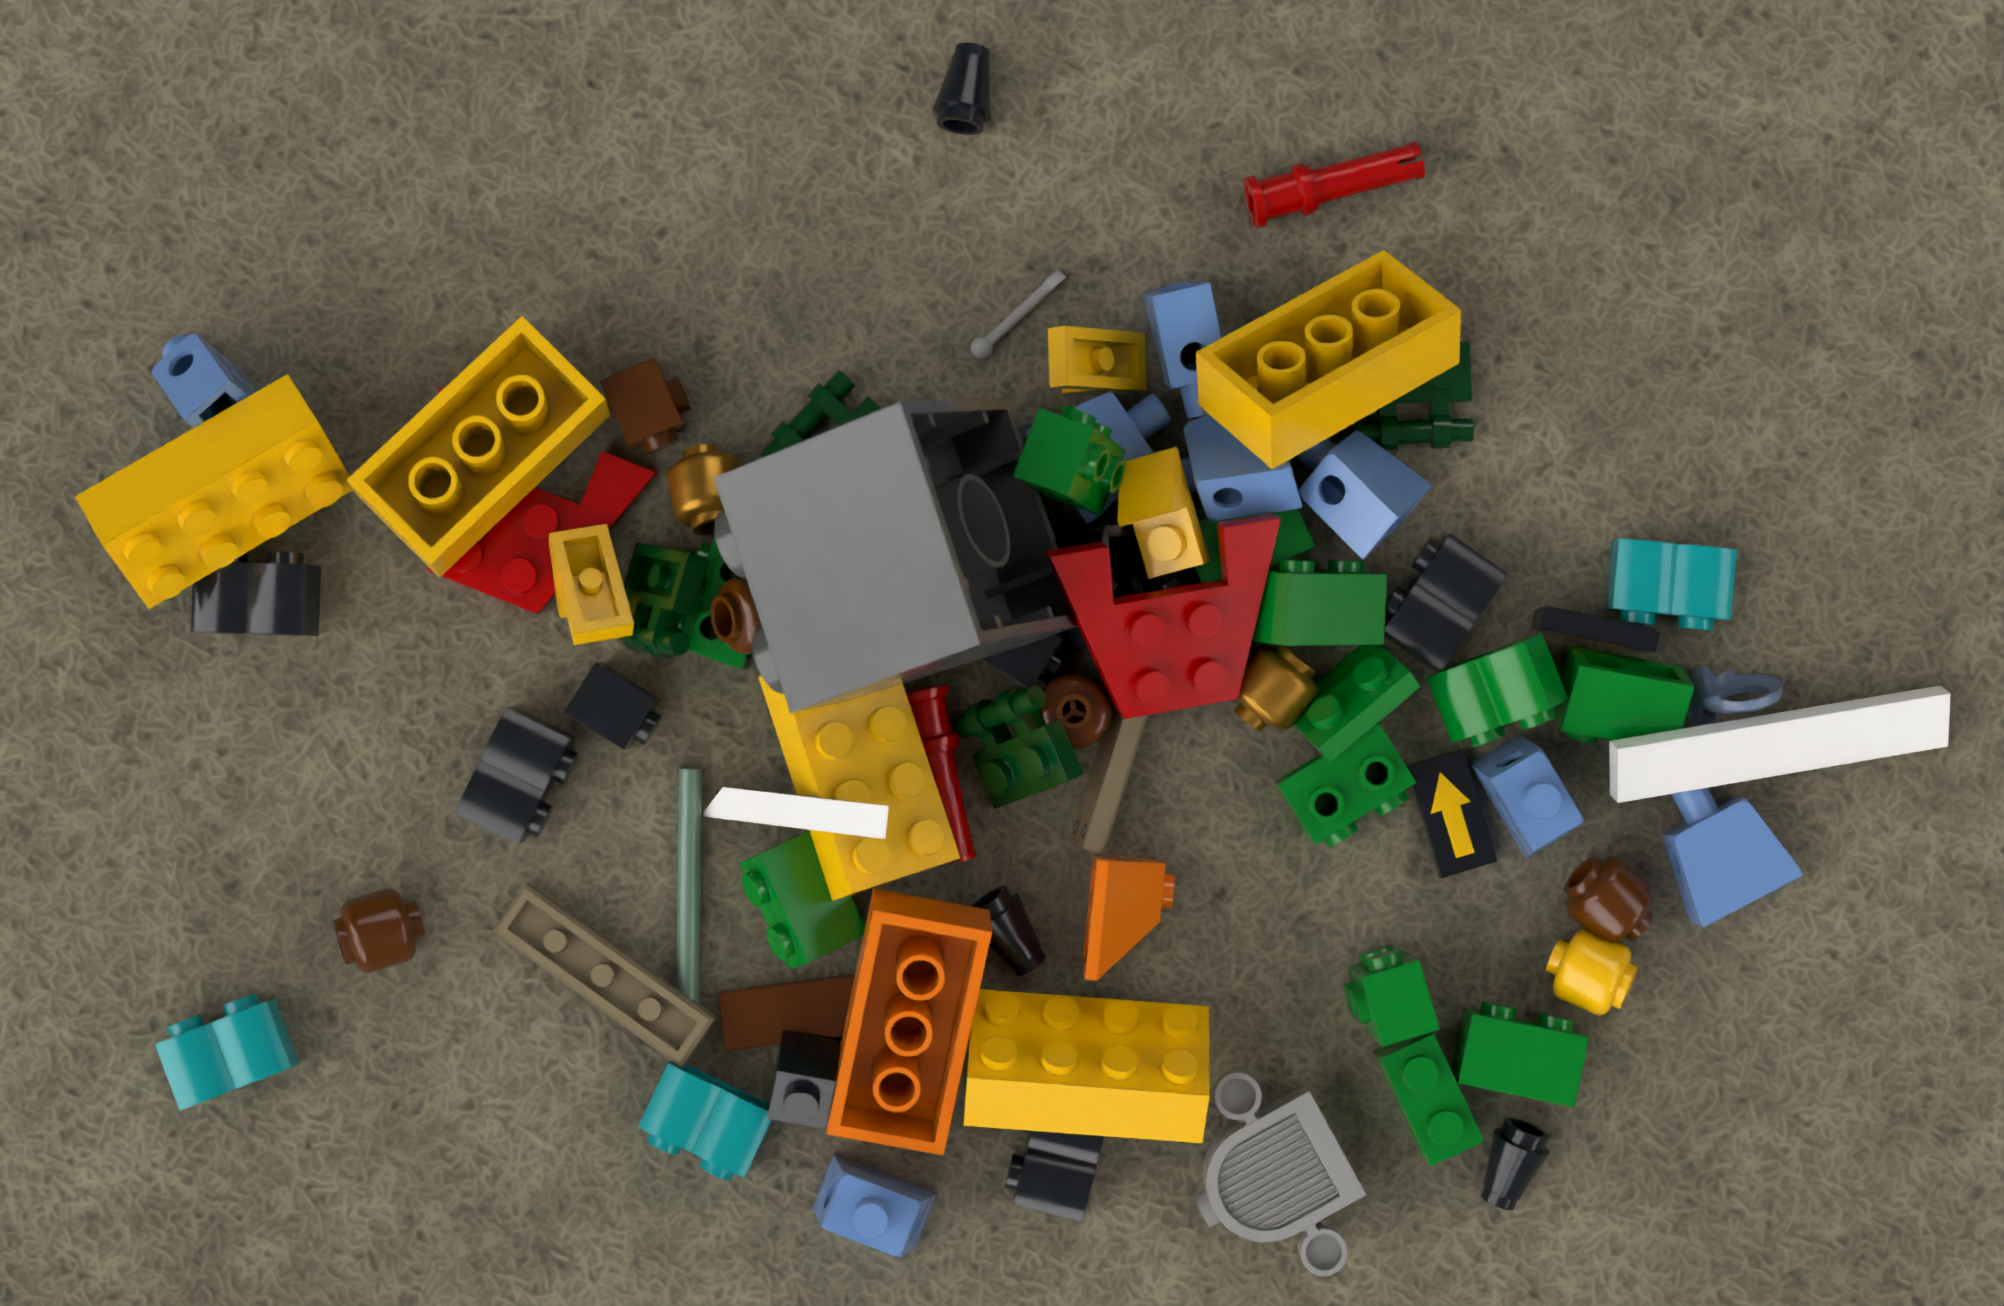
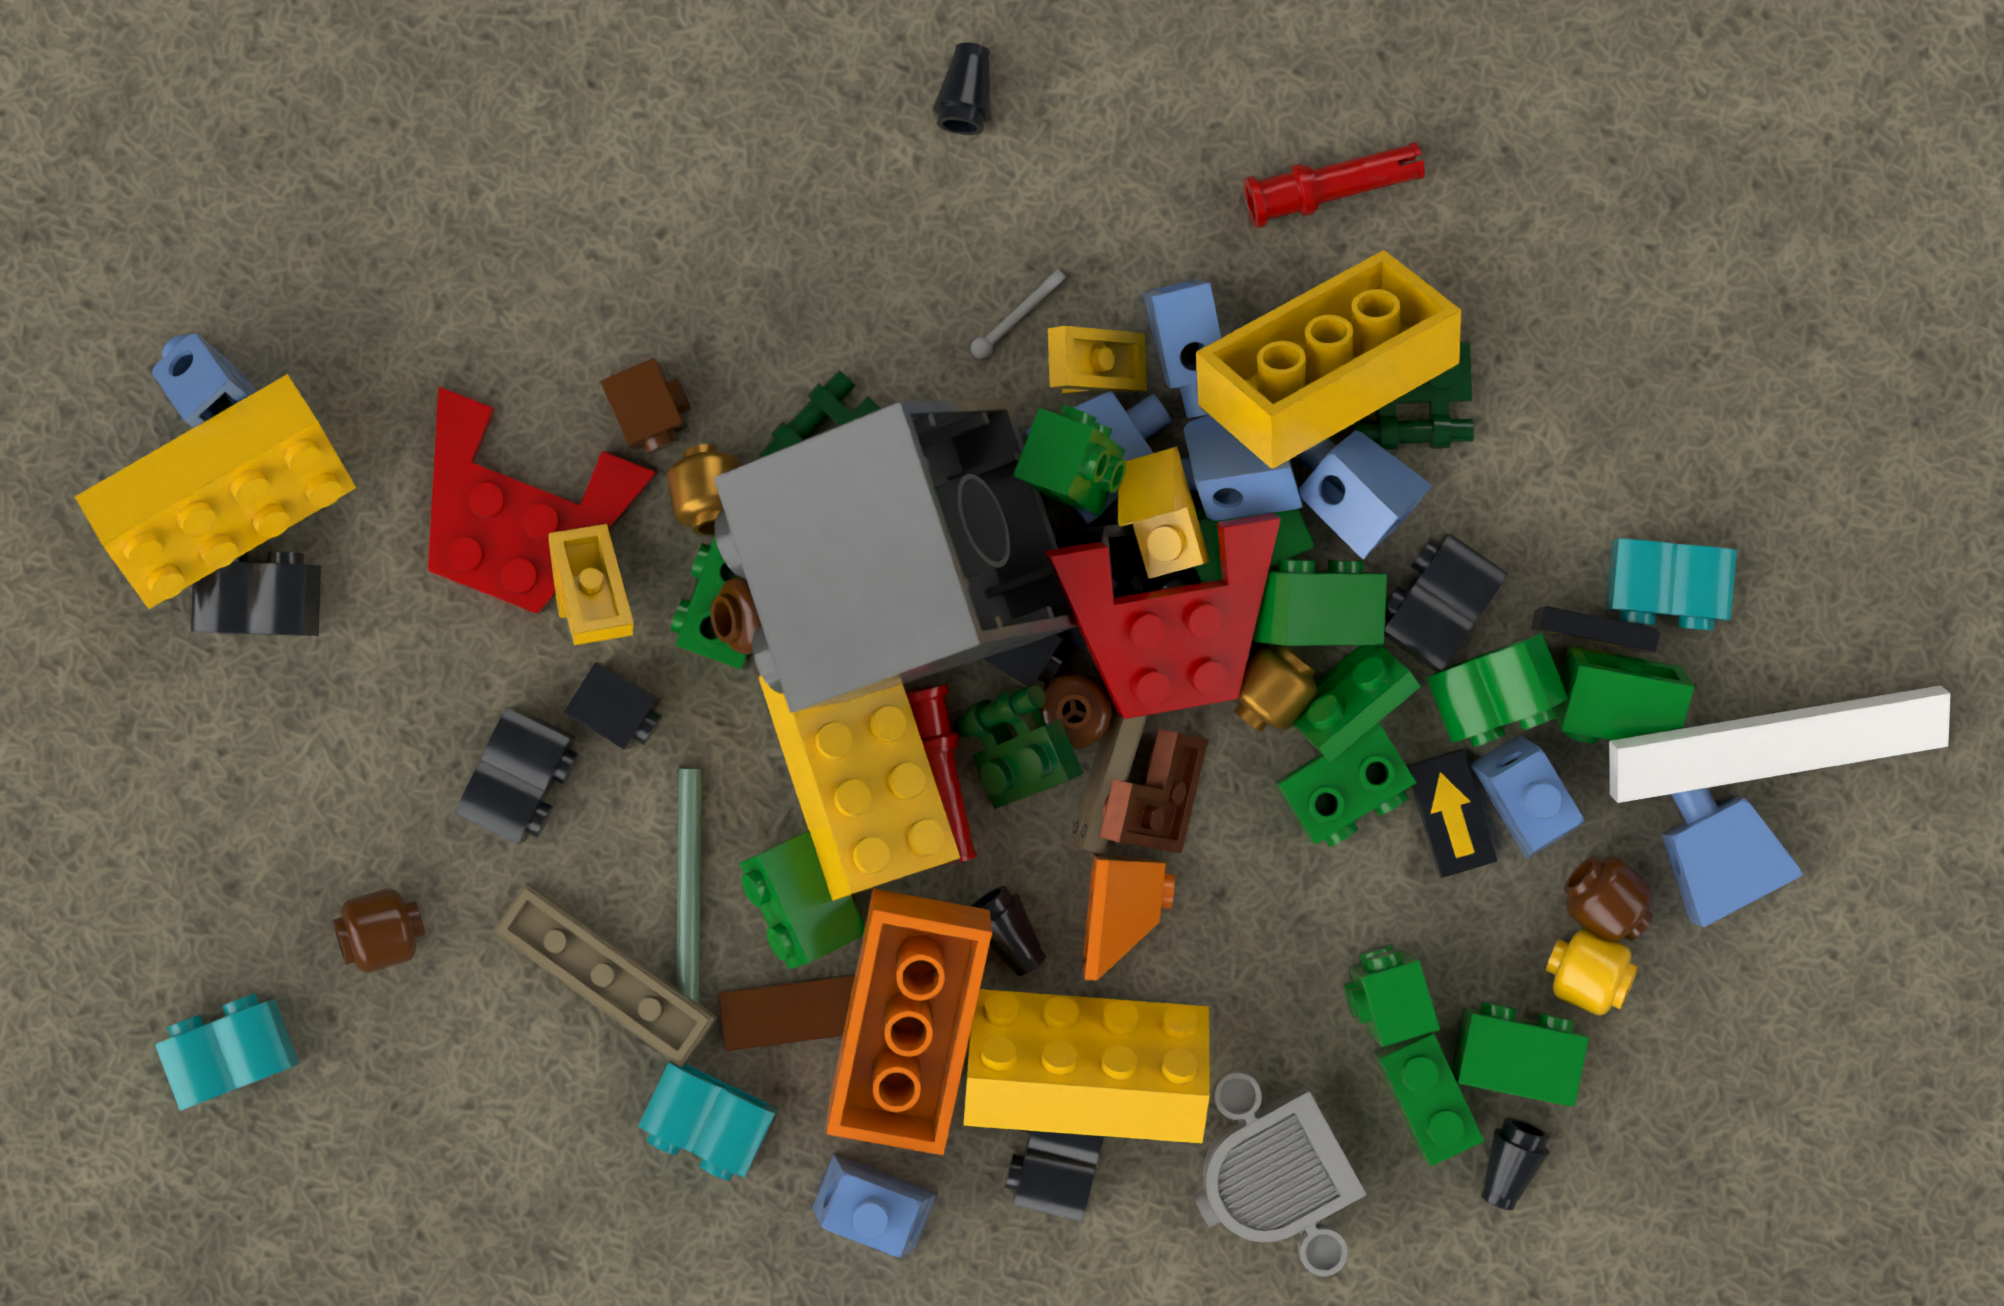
yellow brick [347,316,611,578] -> none
dark green plate [618,542,710,659] -> none
white sticker [703,787,889,839] -> none
black brick [767,1030,840,1129] -> none
sand blue piece [1687,666,1783,727] -> none
none -> copper plate [1100,728,1208,853]

